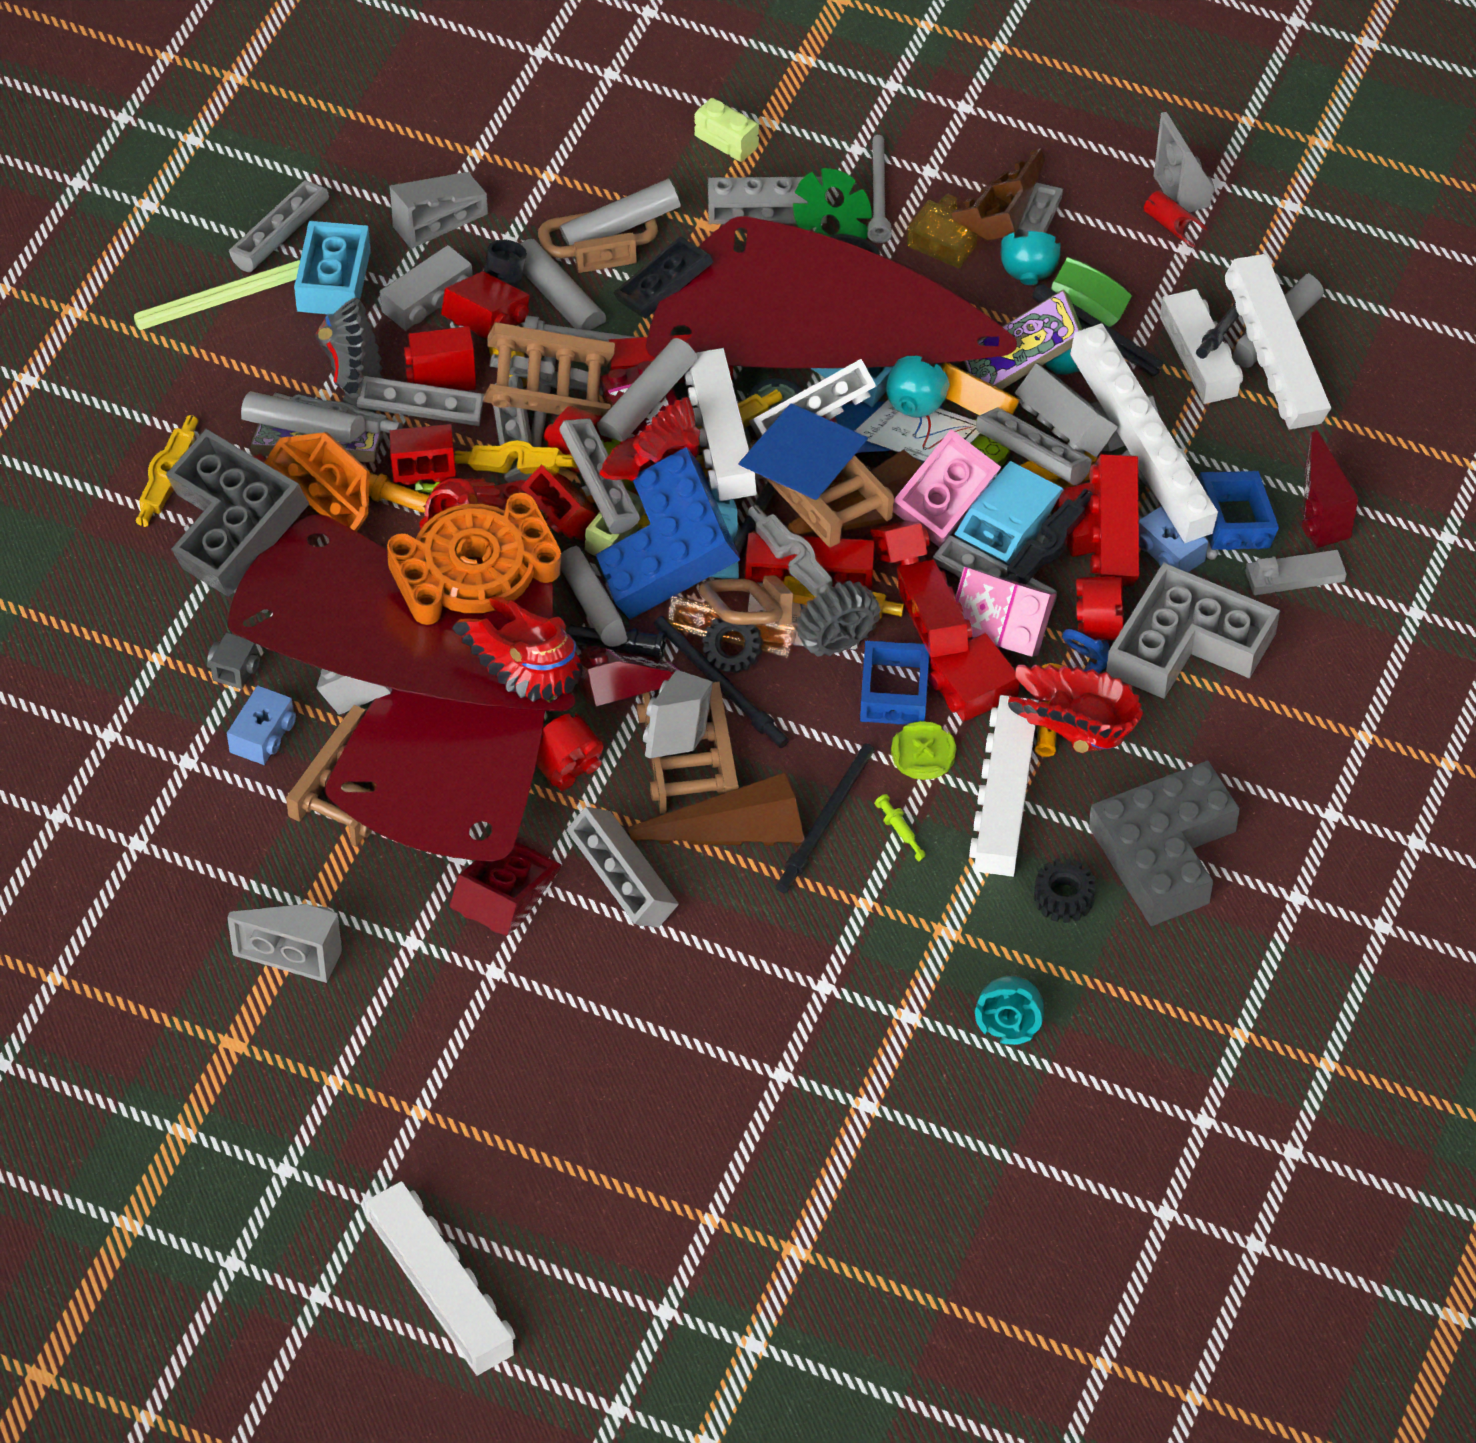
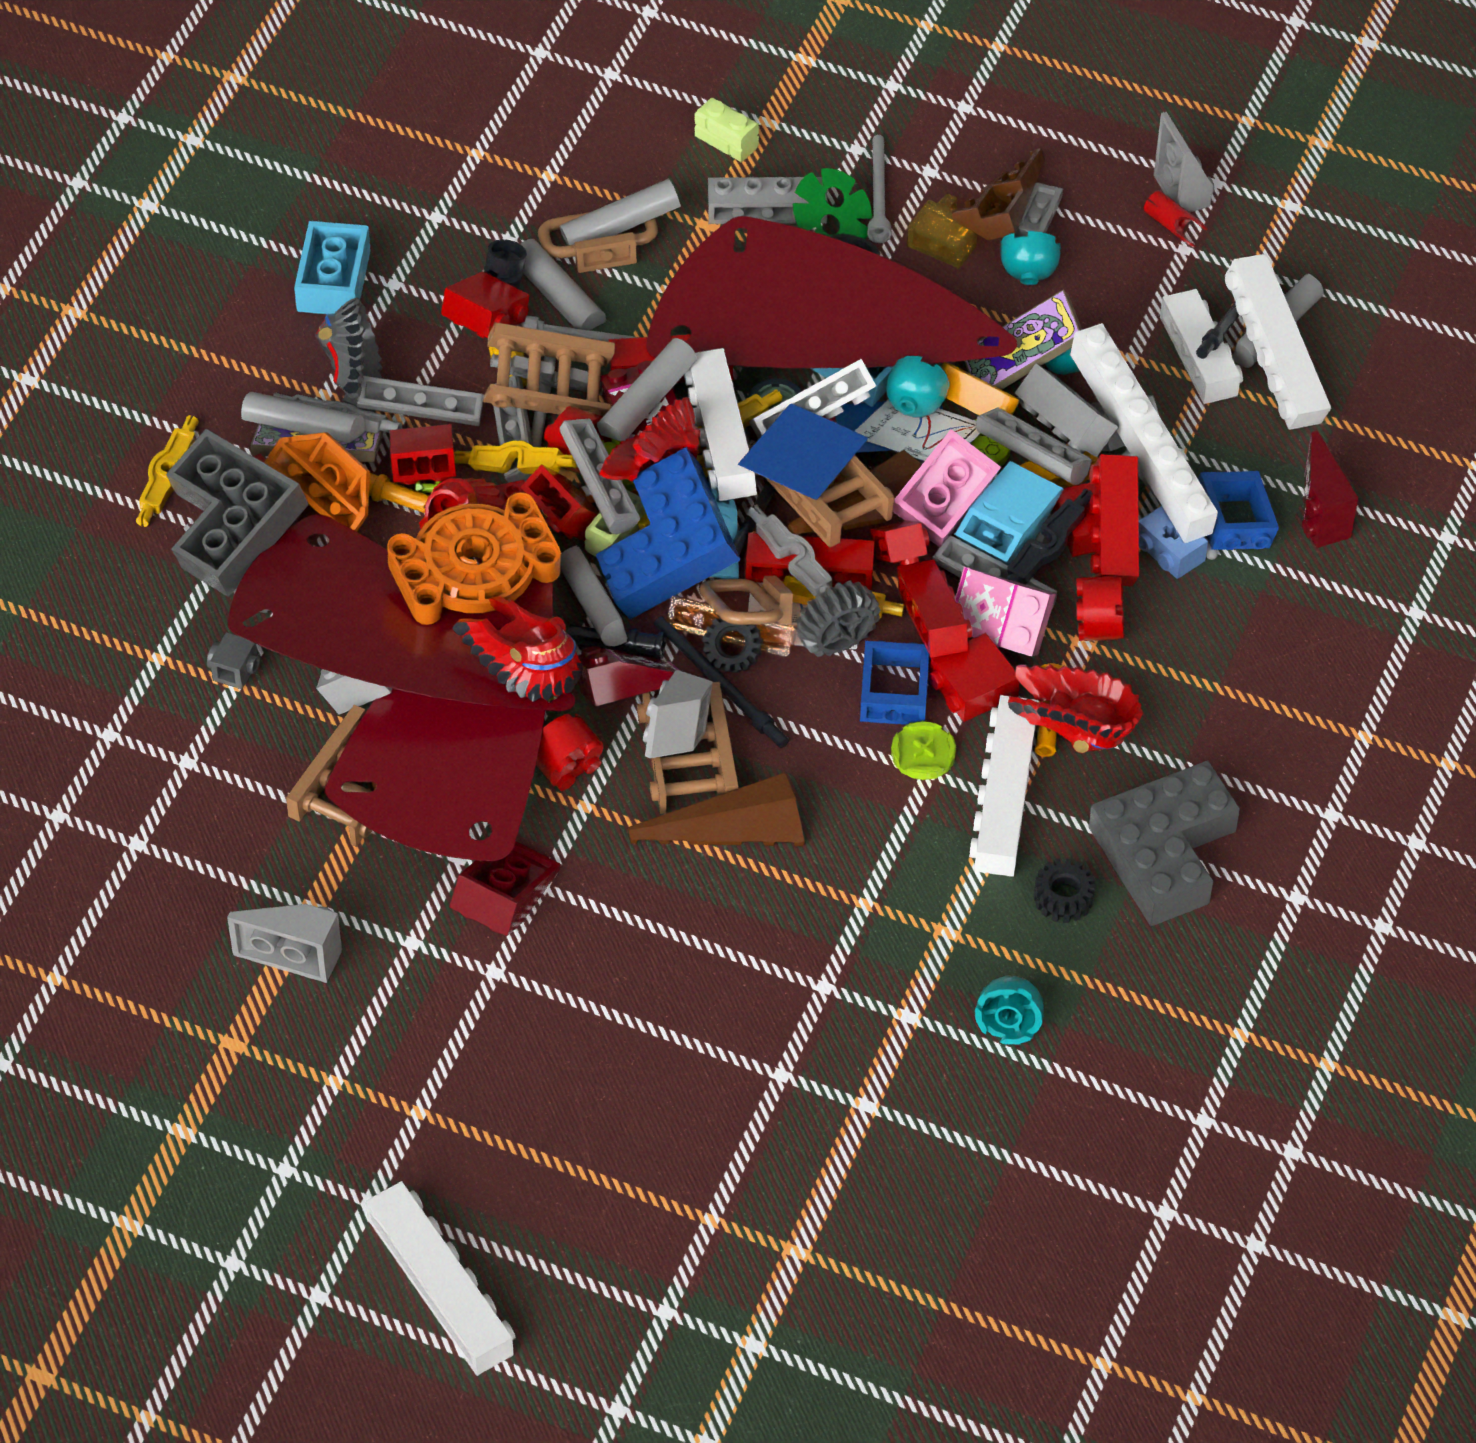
yellowish green axle [134,260,300,330] -> none
medium blue brick [227,686,296,765] -> none
light grey brick [229,180,329,272] -> none
light grey brick [380,245,472,331] -> none
light grey wedge [390,172,488,249] -> none
red brick [404,326,476,391] -> none
light grey brick [566,807,679,928] -> none
black tile [613,236,714,319] -> none
black bar [776,743,875,893] -> none
lime piece [874,794,925,861] -> none
black axle [1032,284,1163,376] -> none
bright green slope [1051,257,1132,327] -> none
blue piece [1062,629,1110,673] -> none
light grey brick [1106,563,1280,699] -> none
light grey hinge [1245,550,1346,596] -> none

